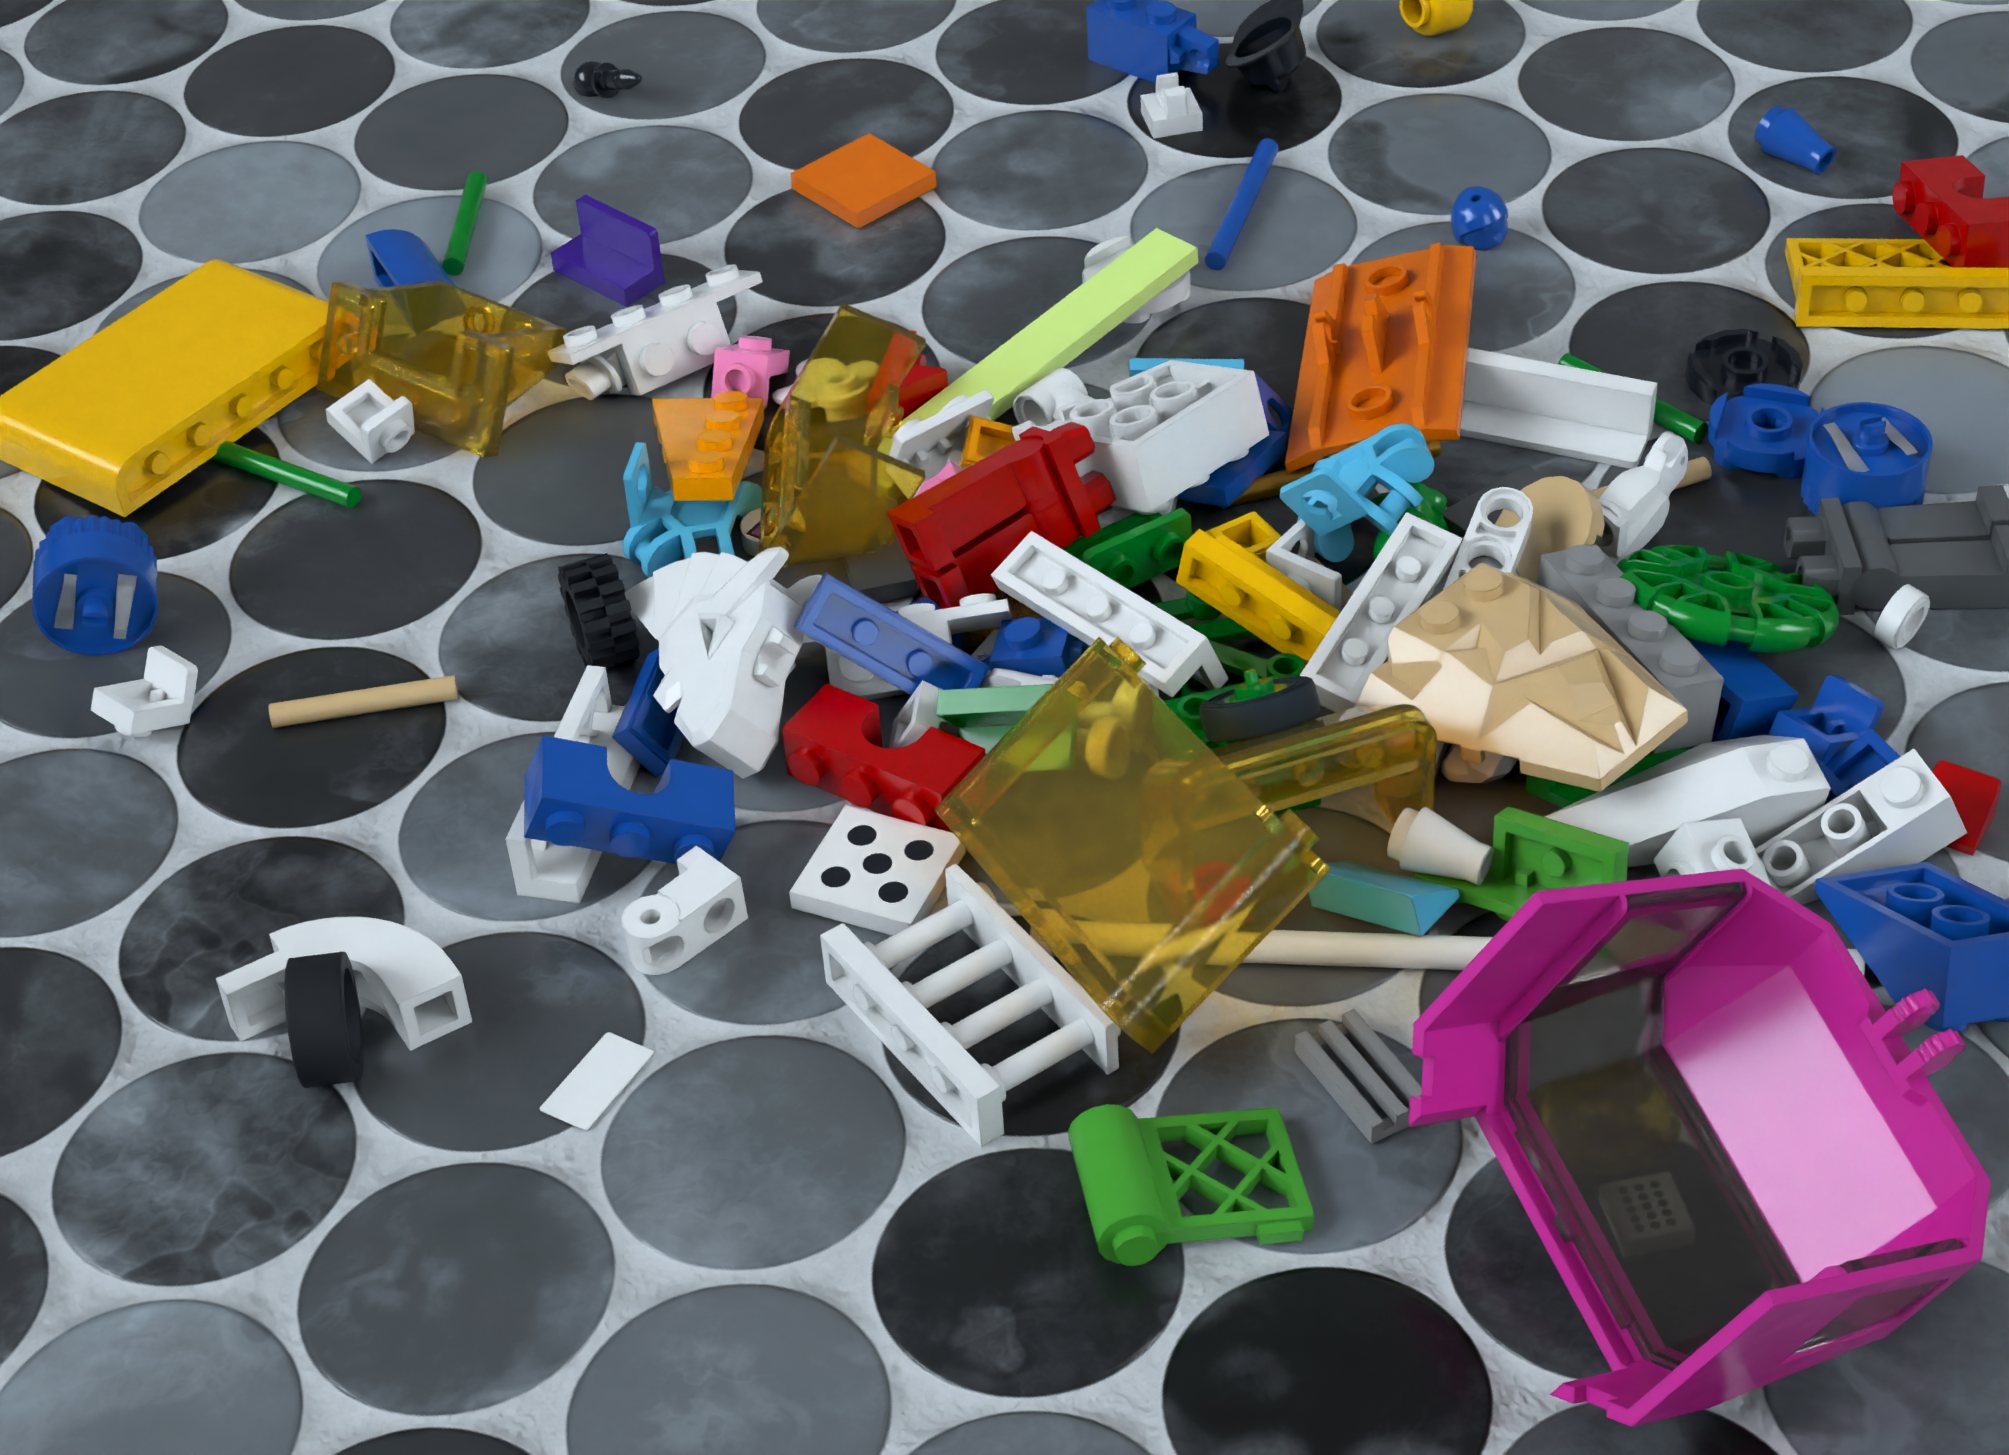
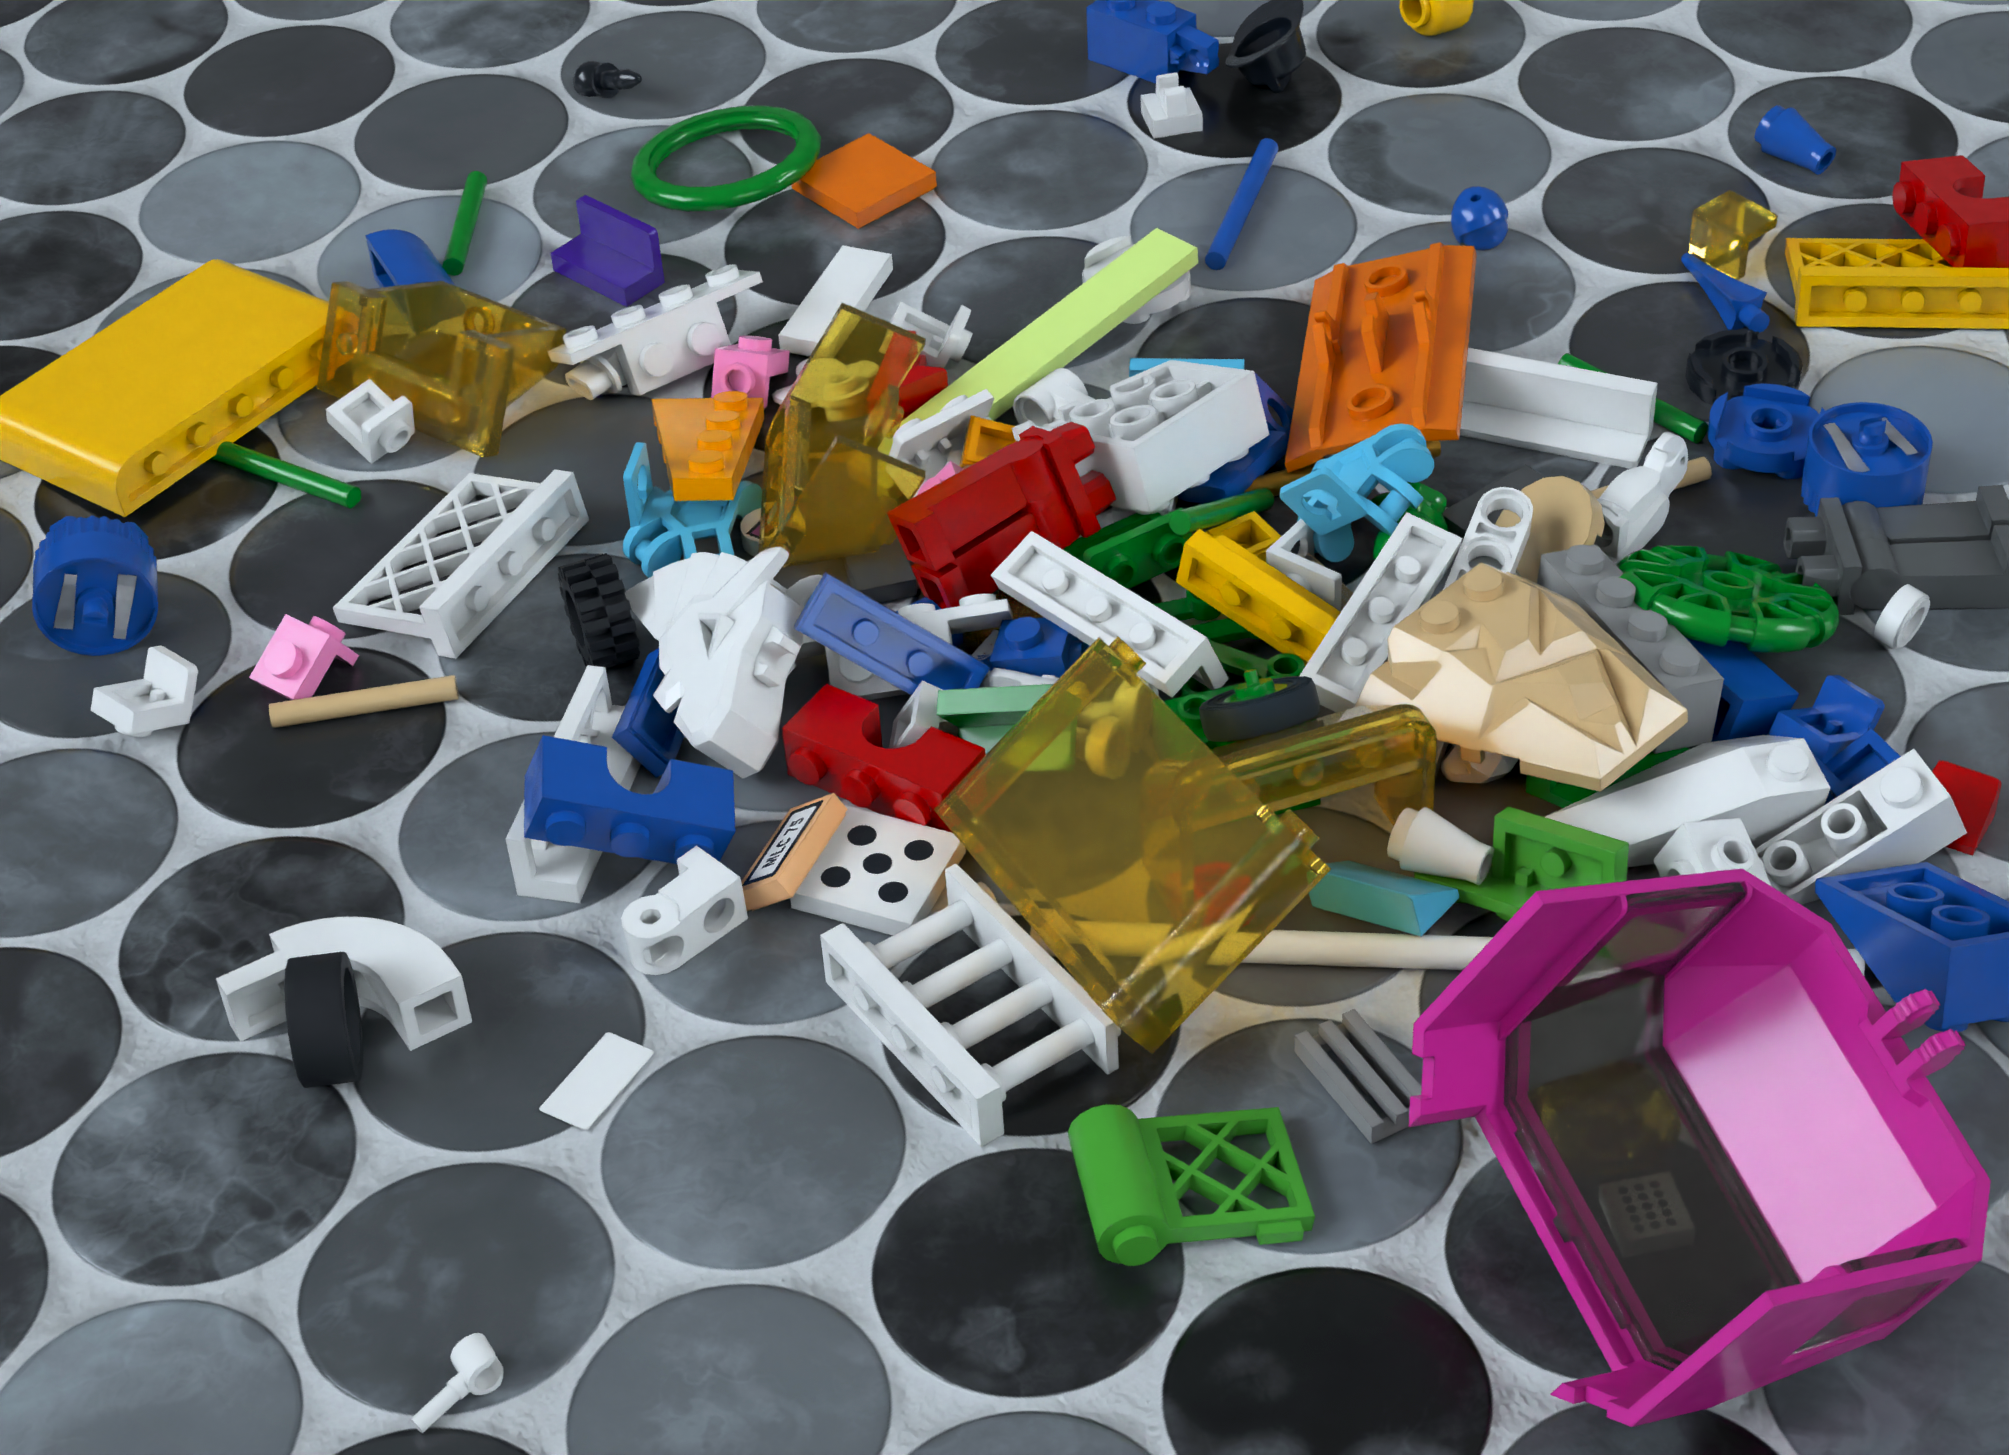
none -> bright pink bracket [249,614,359,700]
none -> white fence [333,469,589,659]
none -> white hand [410,1333,503,1433]
none -> green wedge [630,105,821,212]
none -> light nougat tile [741,793,848,911]
none -> white tile [778,246,893,357]
none -> white bracket [879,301,973,368]
none -> green bar [1169,488,1274,535]
none -> blue piece [1681,253,1770,333]
none -> clear yellow panel [1688,190,1778,280]

